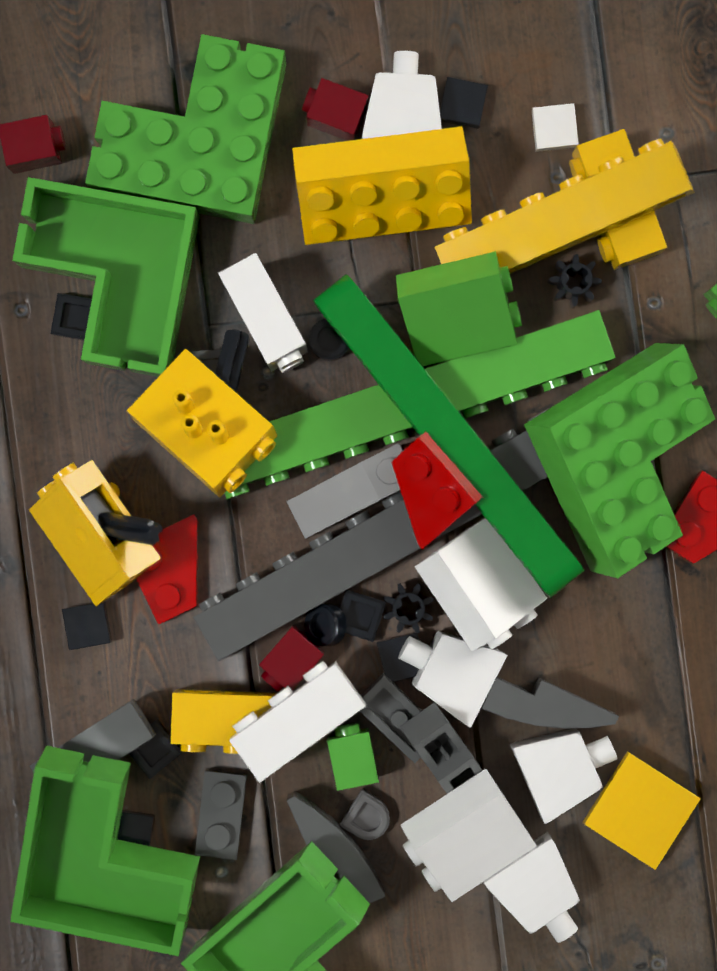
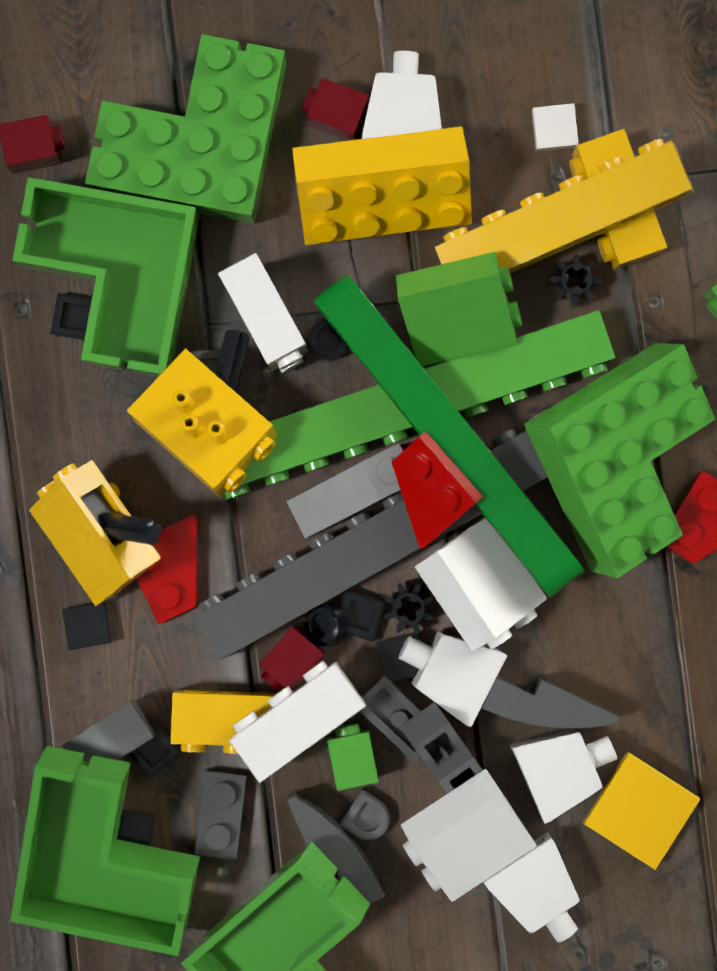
black tile [440,77,488,129] -> none

